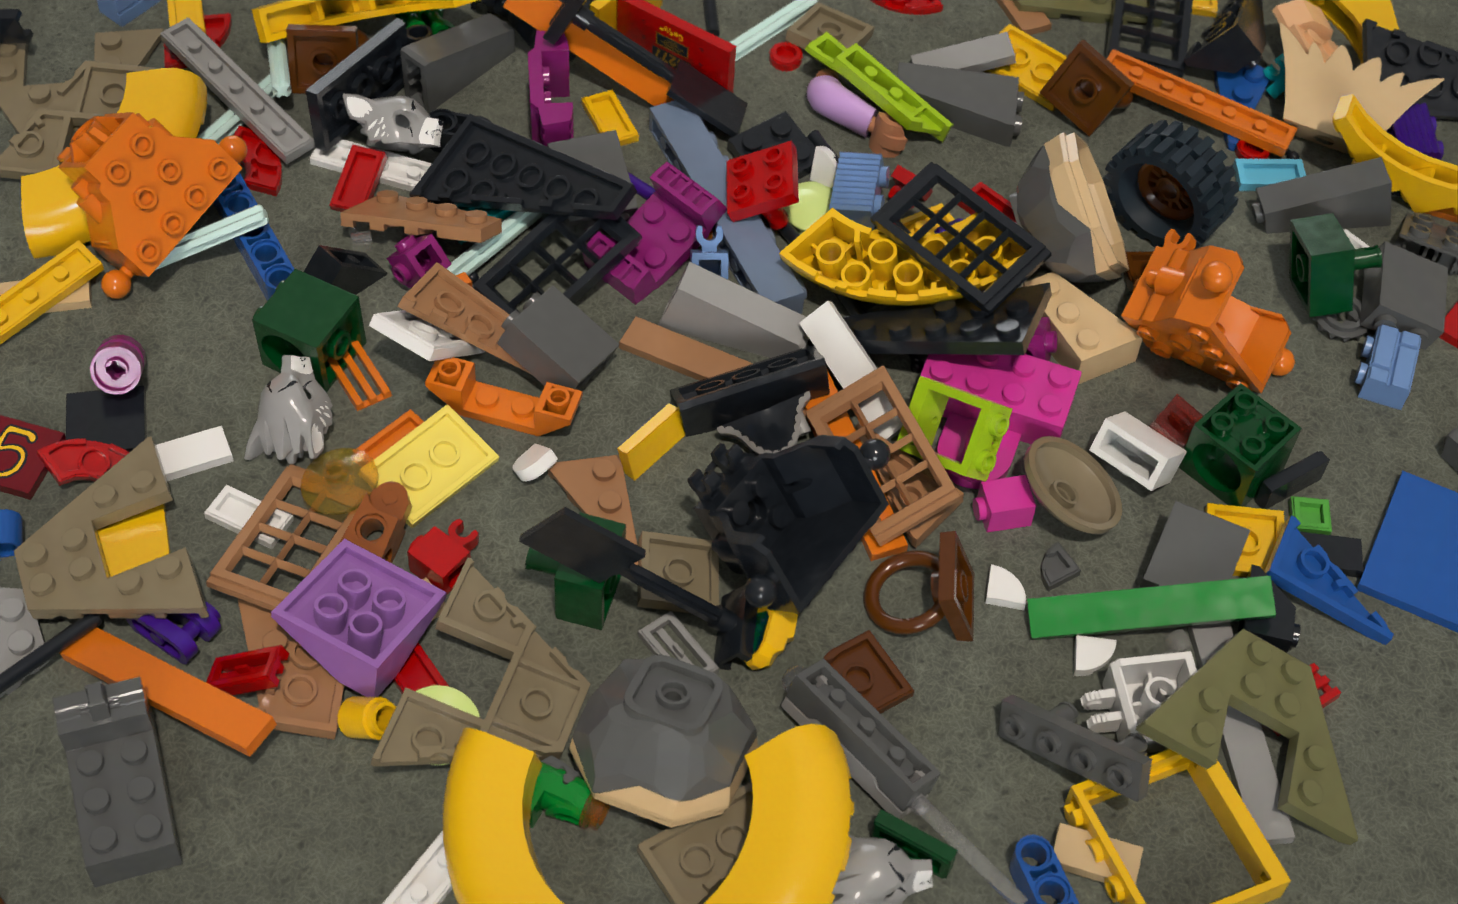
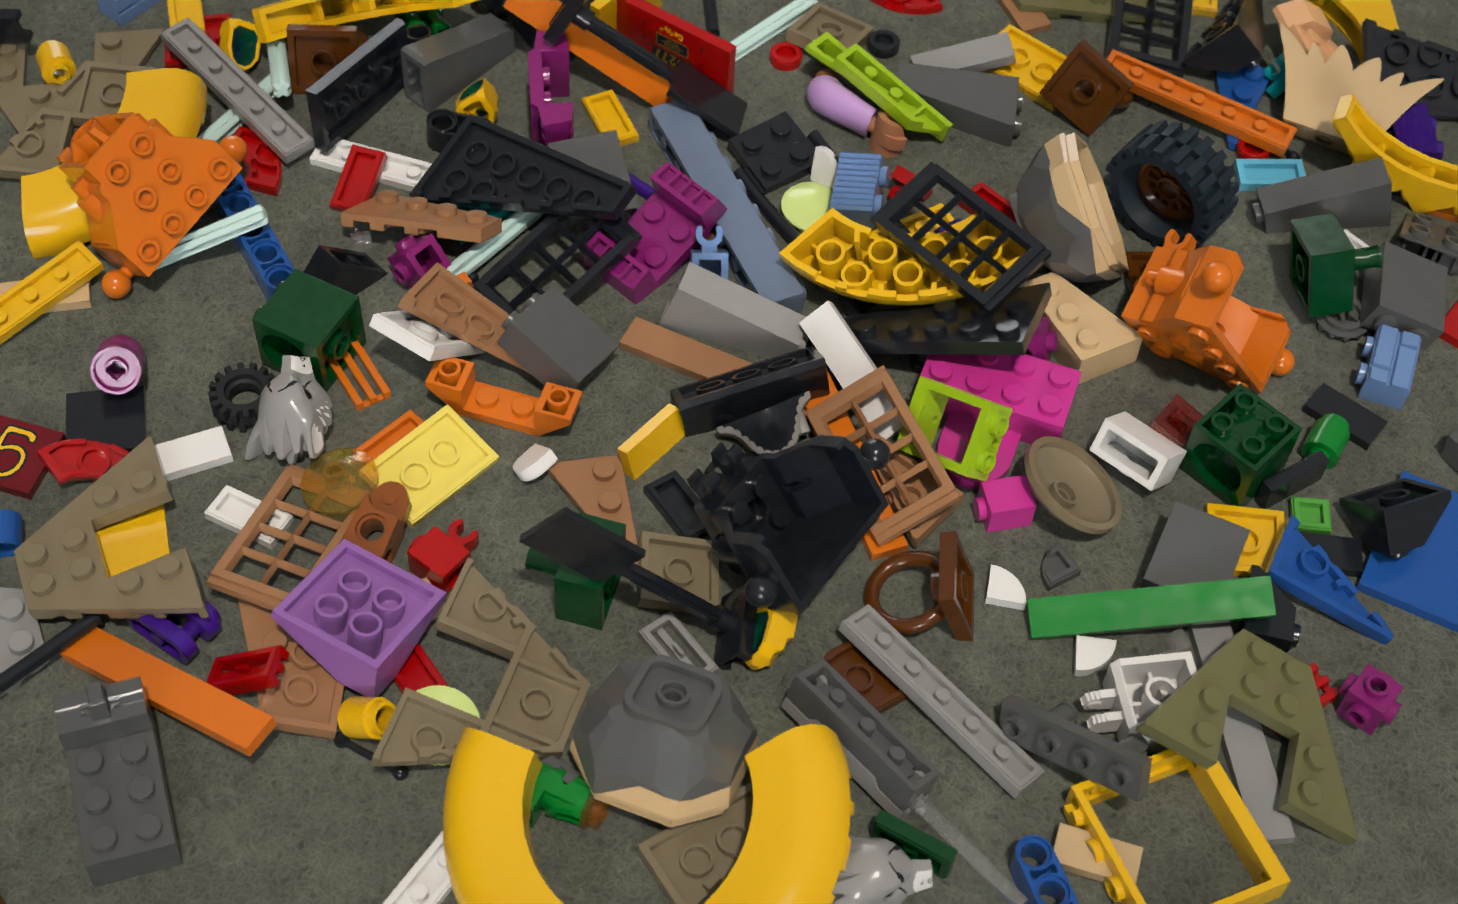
light grey piece [343,93,443,155] -> none
red plate [727,140,799,230] -> none
none -> yellow brick [35,40,77,84]
none -> black tyre [208,362,275,433]
none -> rock [219,18,261,72]
none -> black hinge [333,731,409,781]
none -> yellow rock [455,78,499,123]
none -> black tile [643,470,709,539]
none -> light grey tile [838,604,1045,799]
none -> black tile [867,30,900,59]
none -> green brick [1301,413,1350,469]
none -> black tile [1302,383,1388,451]
none -> magenta brick [1335,664,1404,736]
none -> black slope [1339,478,1452,558]

